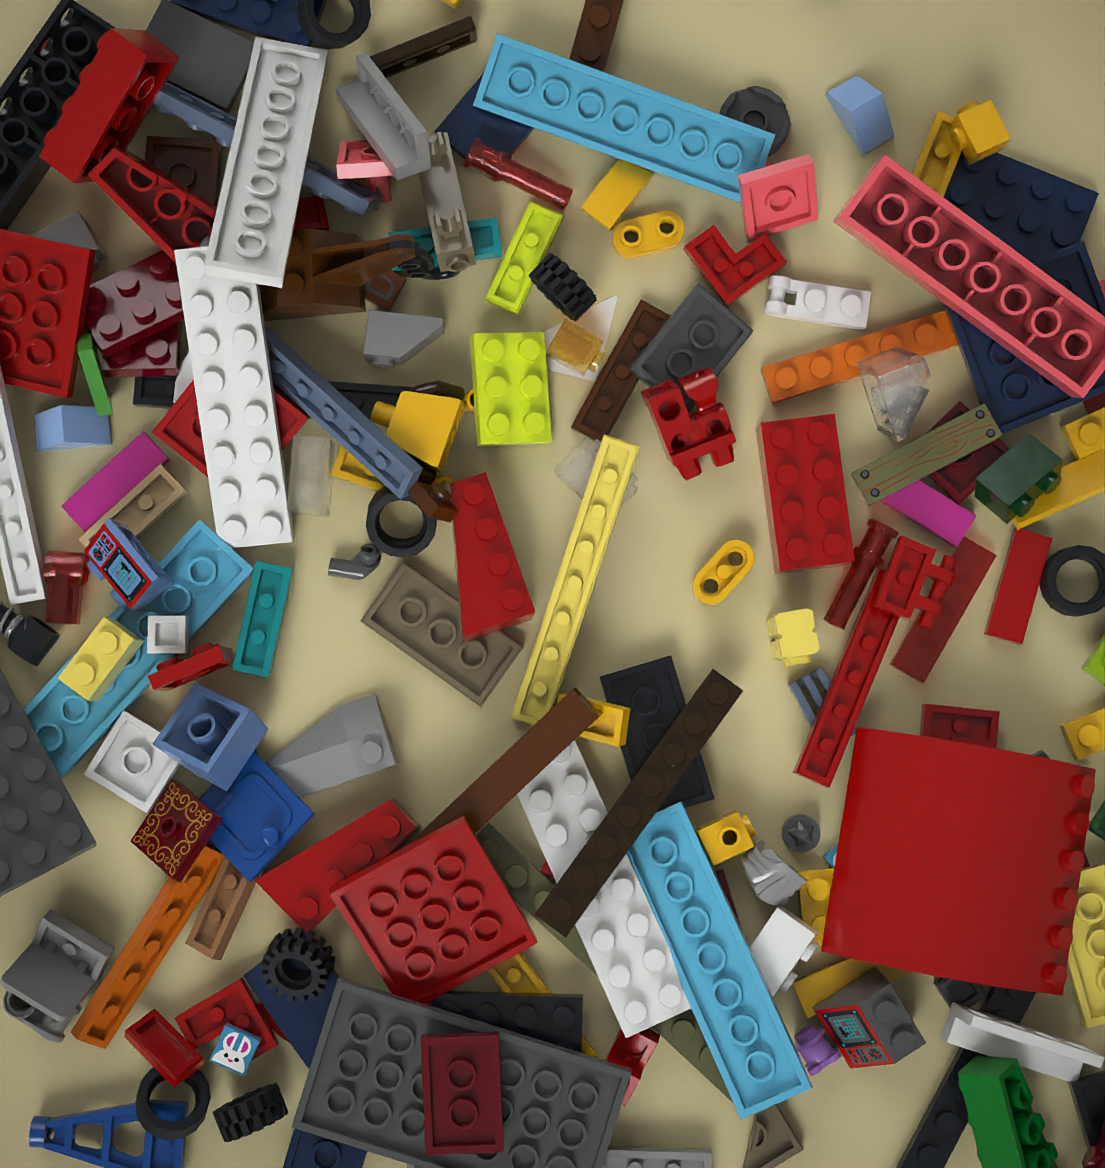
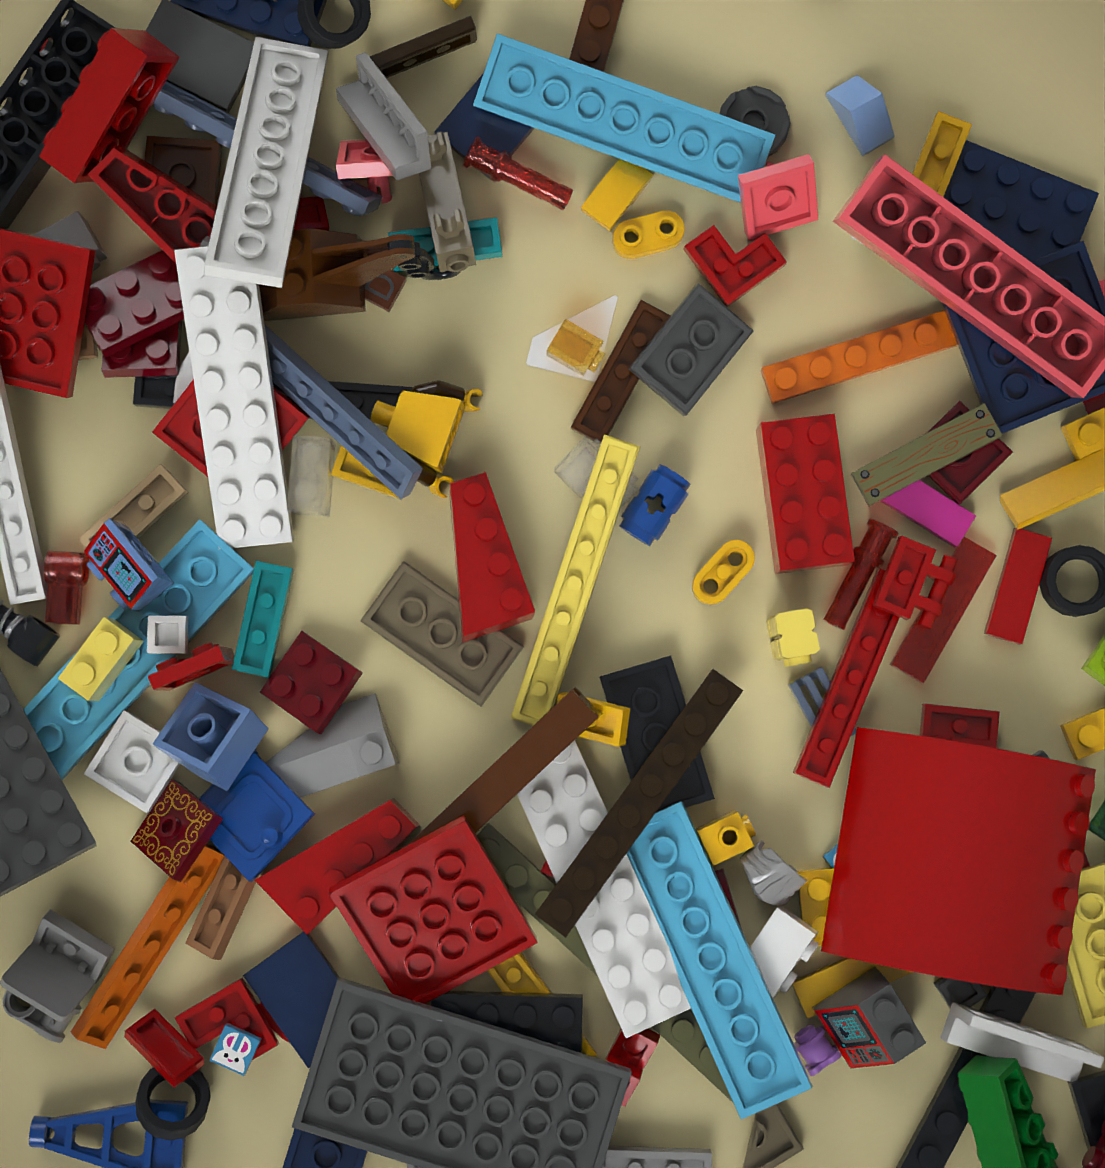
light blue slope [34,405,112,452] -> none
dark pink tile [61,432,170,532] -> none
bright green tile [77,333,113,417] -> none
black tyre [213,1083,288,1142] -> none
black tyre [260,927,335,1003] -> none
dark grey arm [328,544,381,580] -> none
light grey slope [363,310,445,369] -> none
black tyre [366,486,437,558] -> none
reddish brown plate [407,481,459,523] -> none
dark red plate [420,1032,504,1155] -> none
neon yellow plate [470,332,552,446] -> none
neon yellow tile [485,200,563,316] -> none
black tyre [529,253,597,322] -> none
red hips [640,367,736,480] -> none
white plate [764,275,871,331] -> none
dark grey tile [781,814,820,853] -> none
clear slope [856,346,930,442] -> none
yellow brick [950,99,1011,165] -> none
dark green brick [974,433,1063,524] -> none
none -> dark red plate [260,631,363,734]
none -> blue piece [619,464,691,546]

